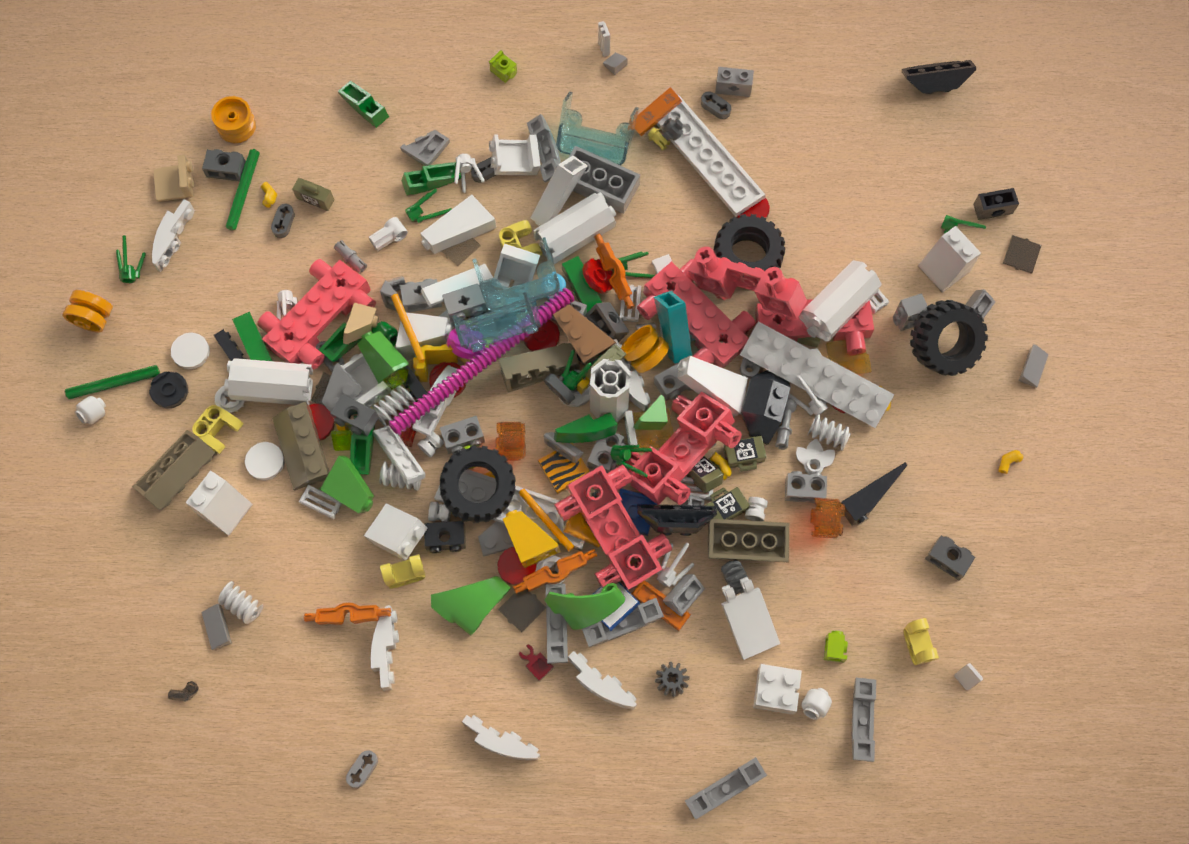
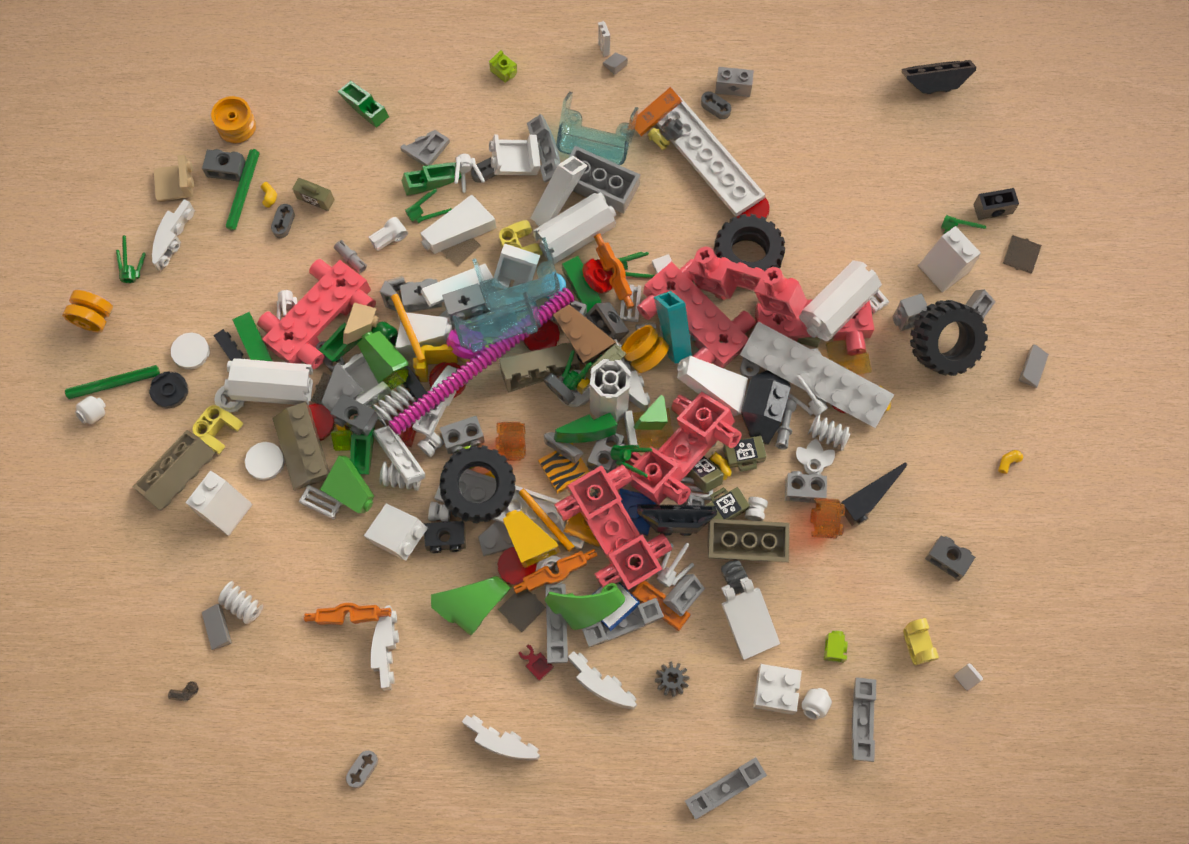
light yellow piece [380,554,425,589] -> none
light grey brick [654,363,692,401] -> none

